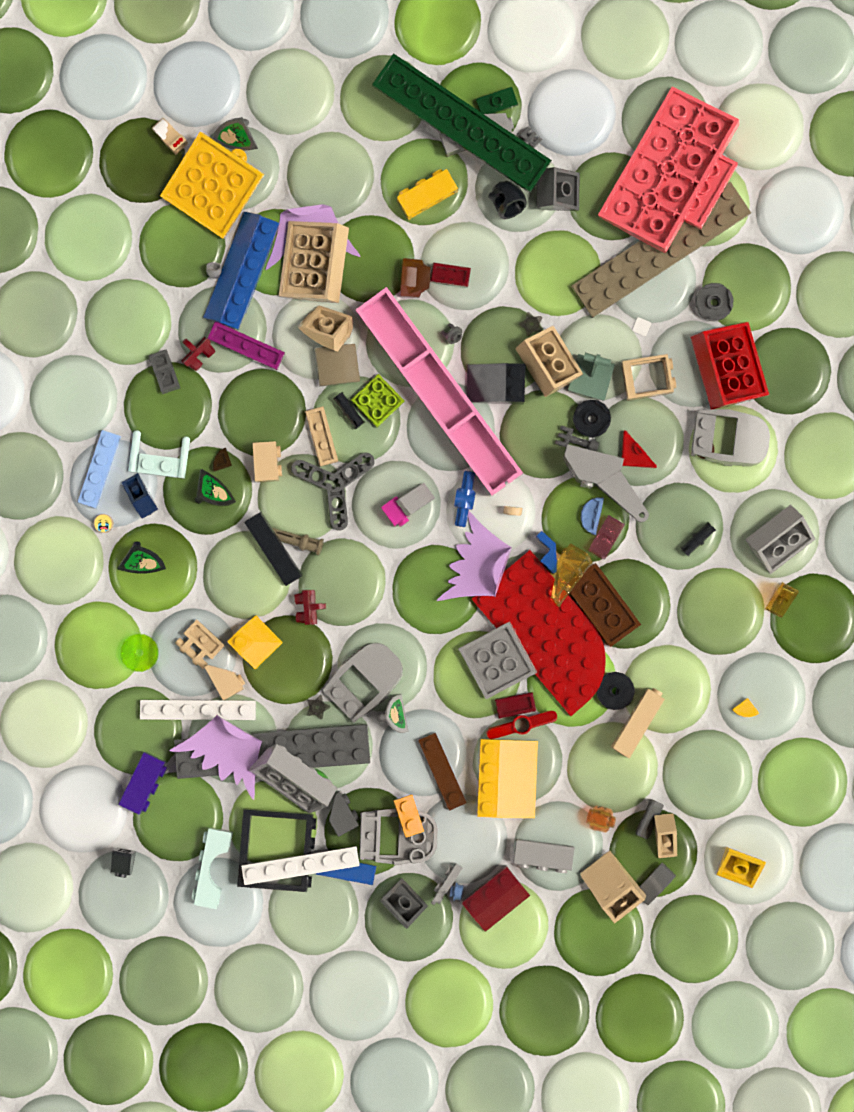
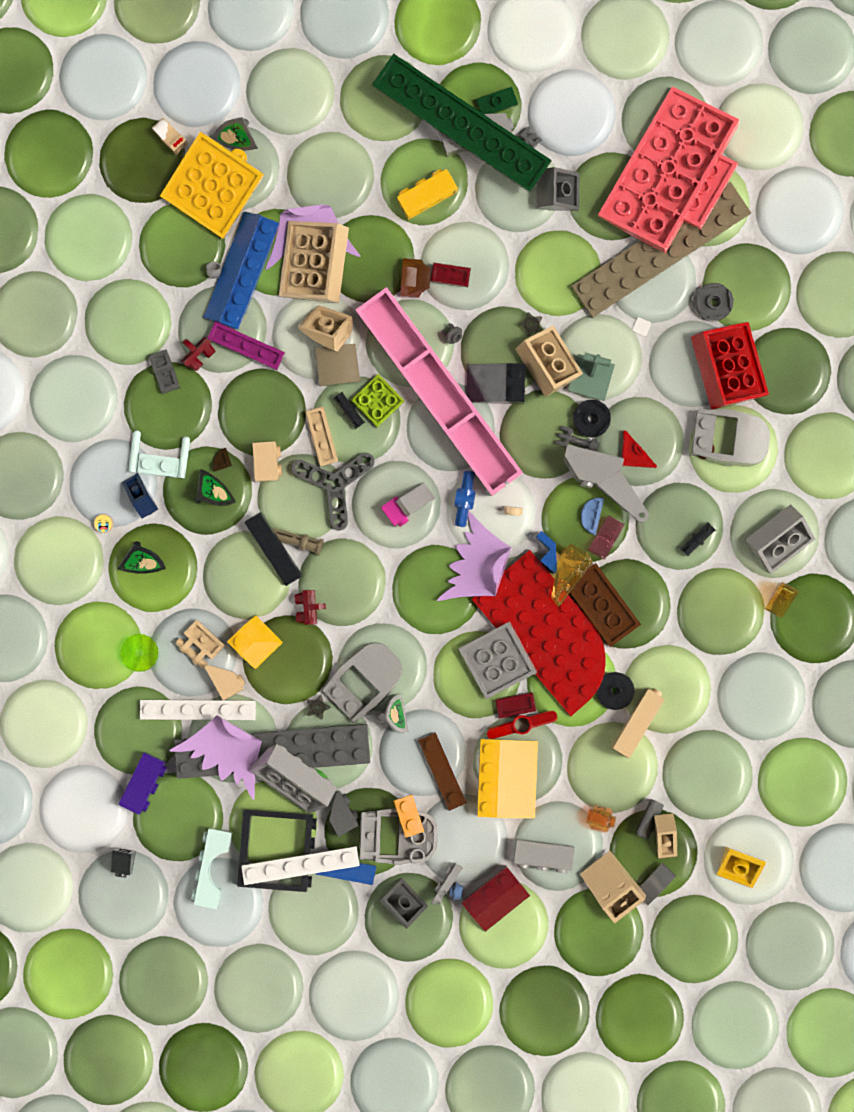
light blue plate [78,430,121,509] -> none
black piece [488,180,527,219] -> none
tan window [621,354,676,401] -> none
yellow tile [732,698,759,717] -> none

